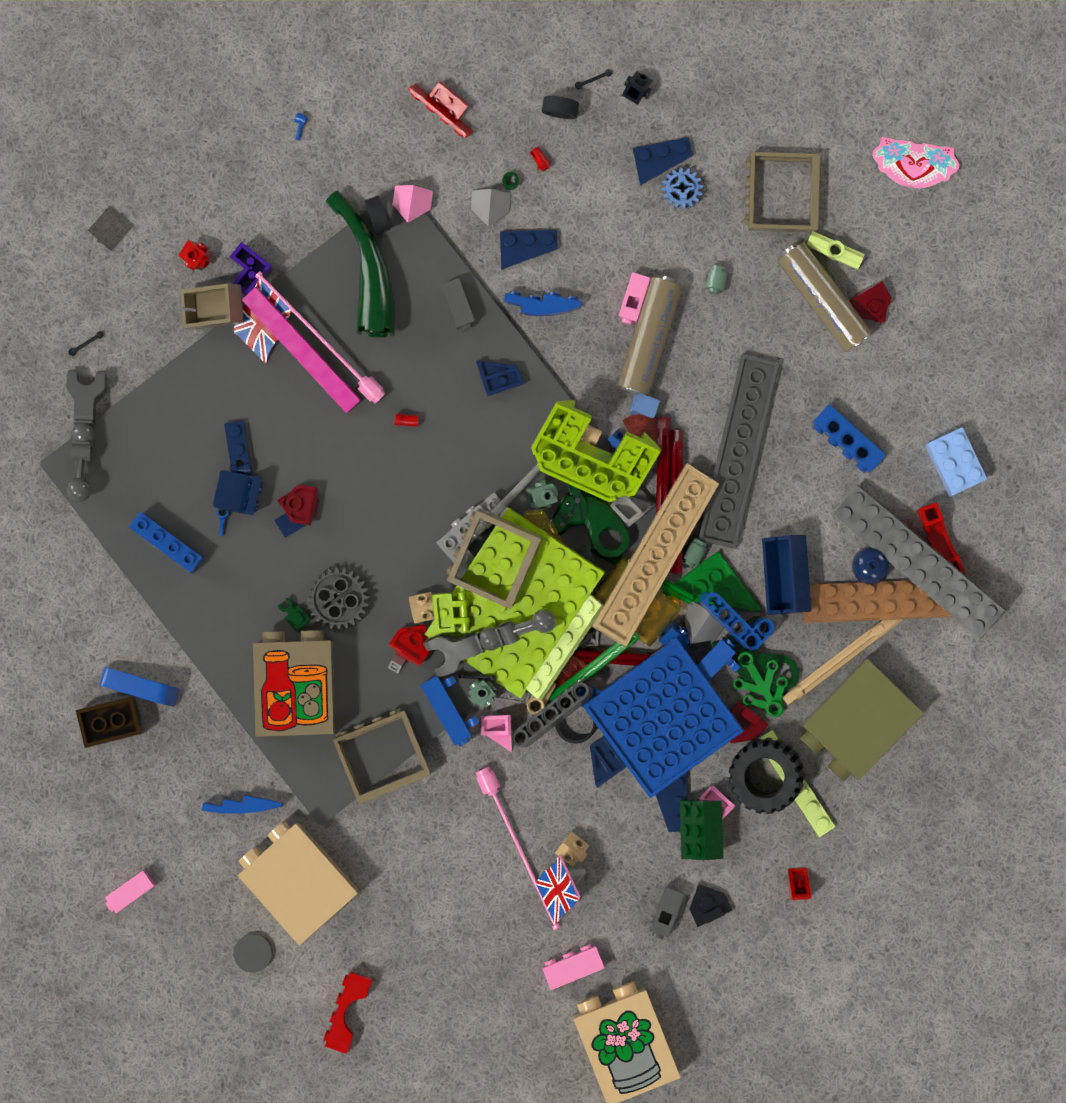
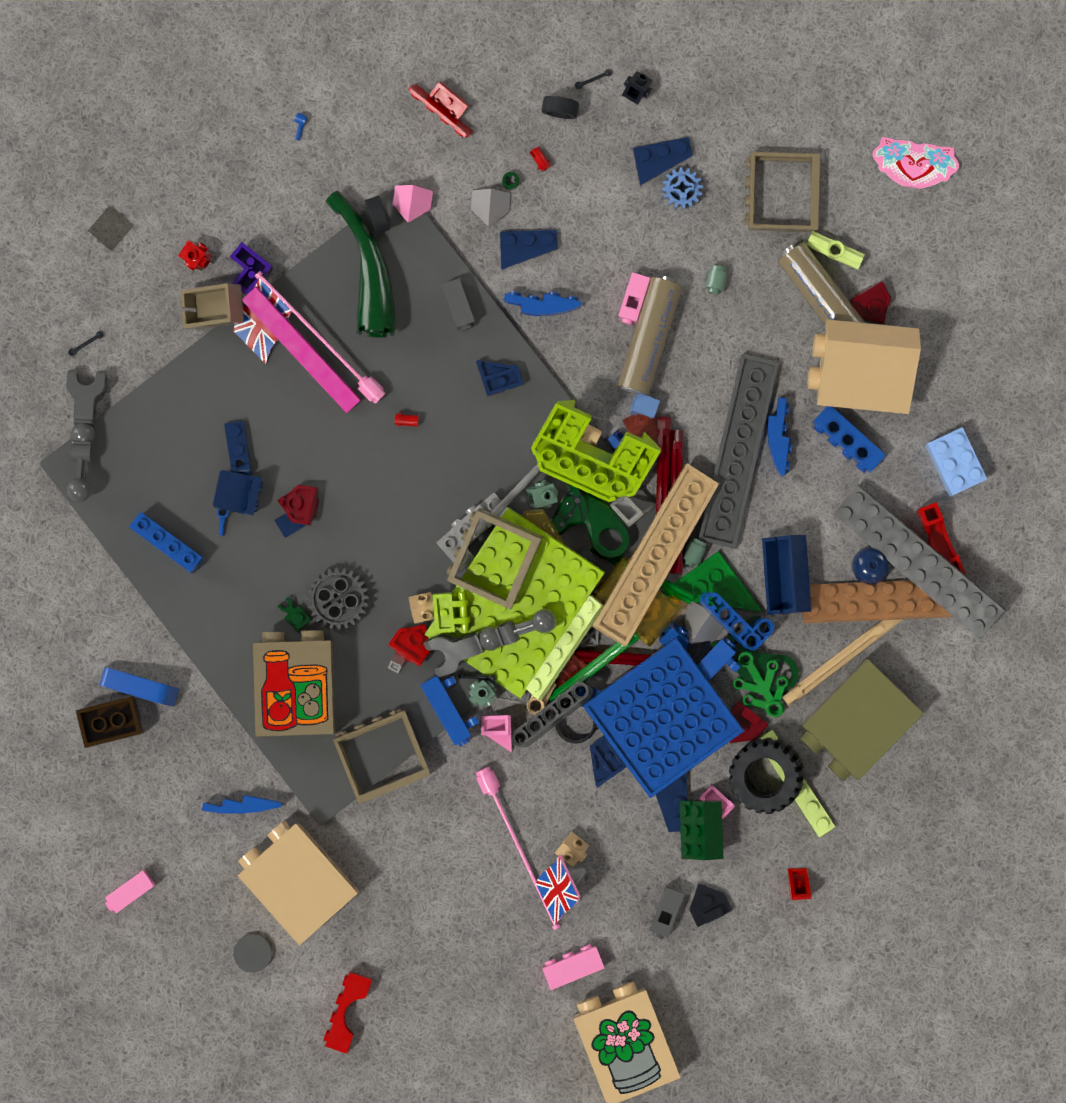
none -> blue slope [767,398,792,477]
none -> tan brick [807,320,921,414]

